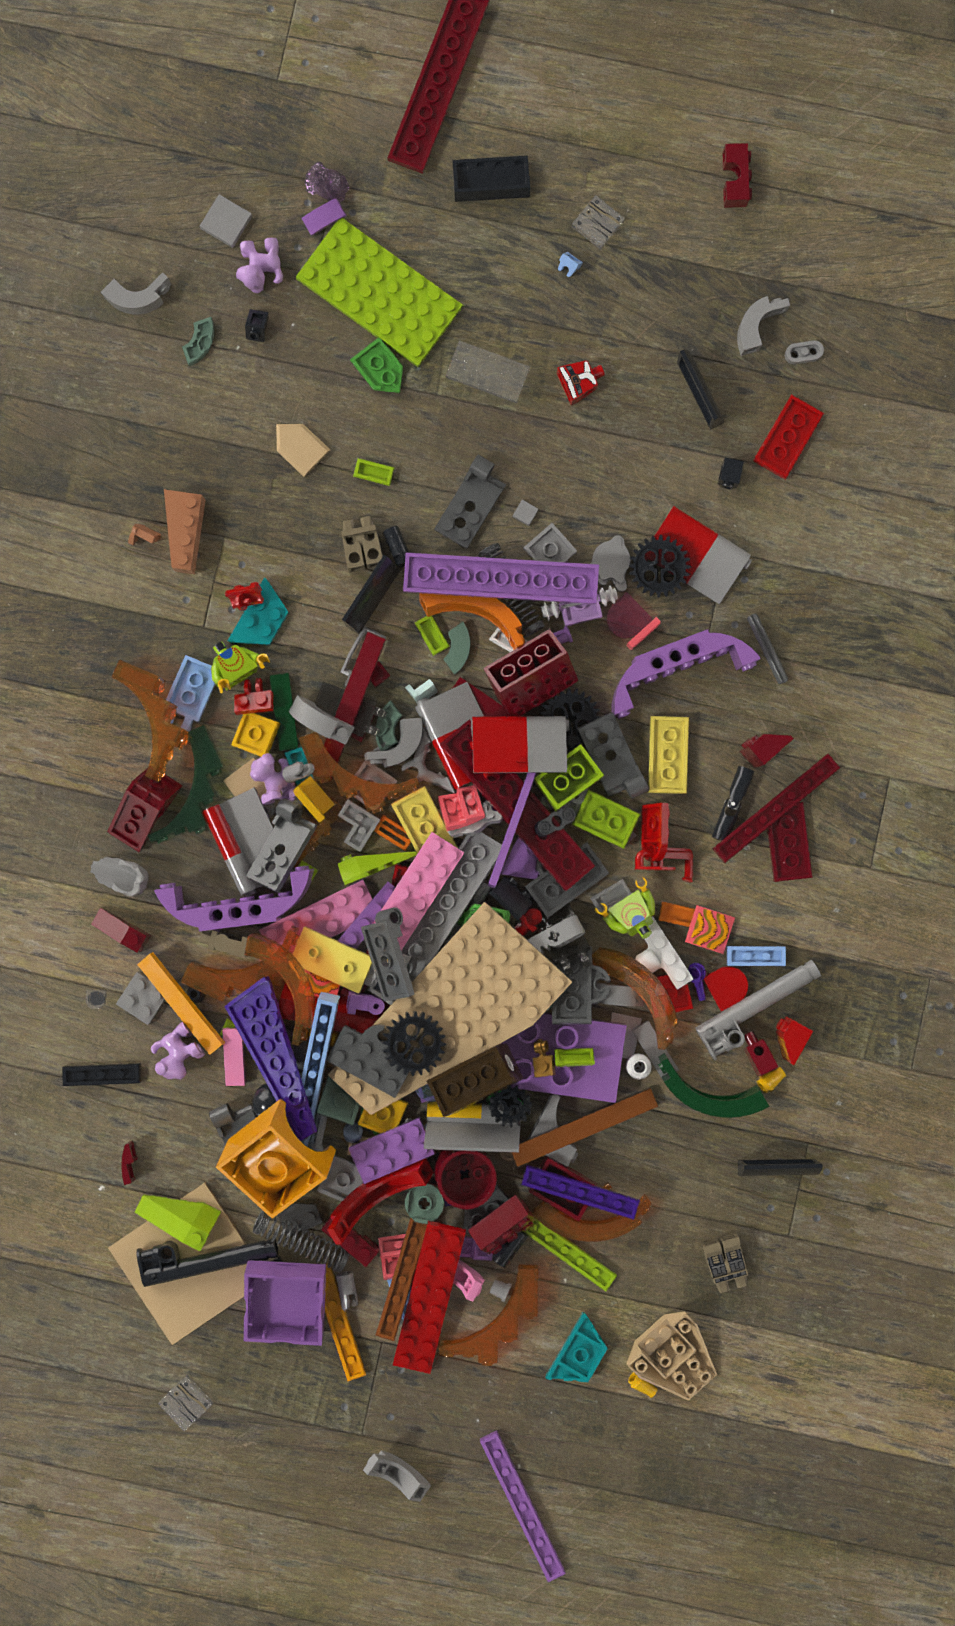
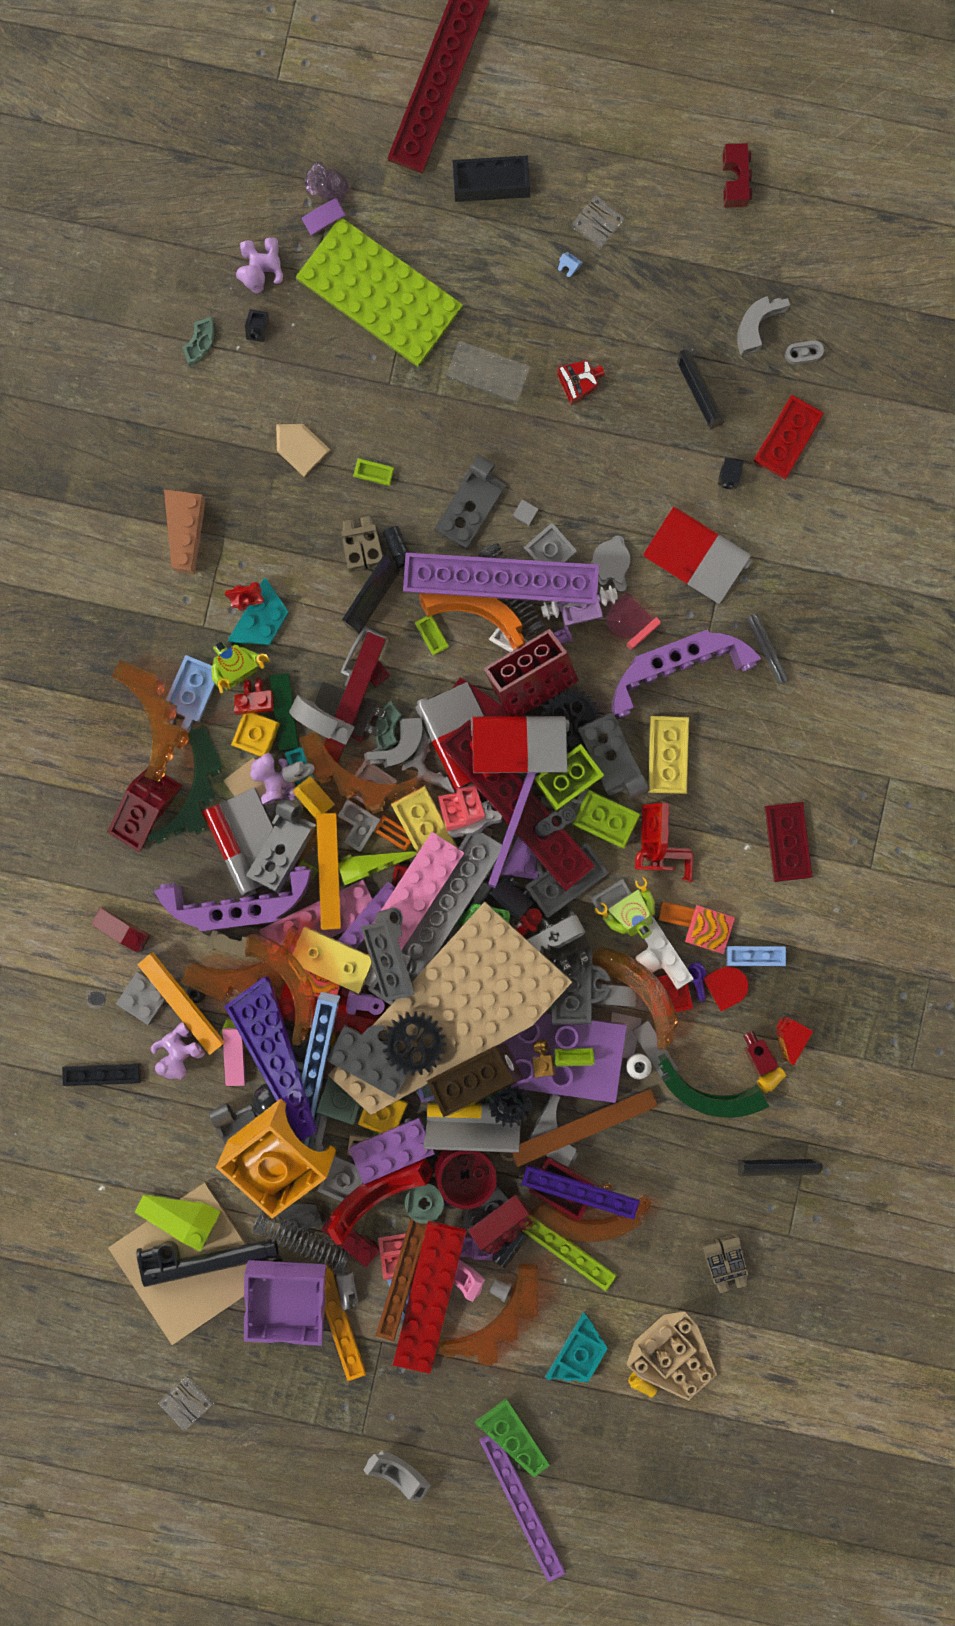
light grey hair [90,857,149,897] -> none
light grey arch [101,272,172,315] -> none
dark red slope [121,1140,138,1185] -> none
nougat tile [128,524,161,546] -> none
light grey tile [200,194,252,248] -> none
sand blue tile [343,1122,363,1143] -> none
bright green tile [350,337,403,393] -> none
light aqua tile [405,679,438,703] -> none
sand green tile [443,622,470,675] -> none
black gear [629,535,691,598] -> none
light grey piece [695,960,821,1061] -> none
dark red tile [712,754,840,864] -> none
black piece [712,766,755,841] -> none
dark red slope [739,734,794,768] -> none
none -> light orange tile [316,813,341,930]
none -> bright green wing [474,1398,550,1477]

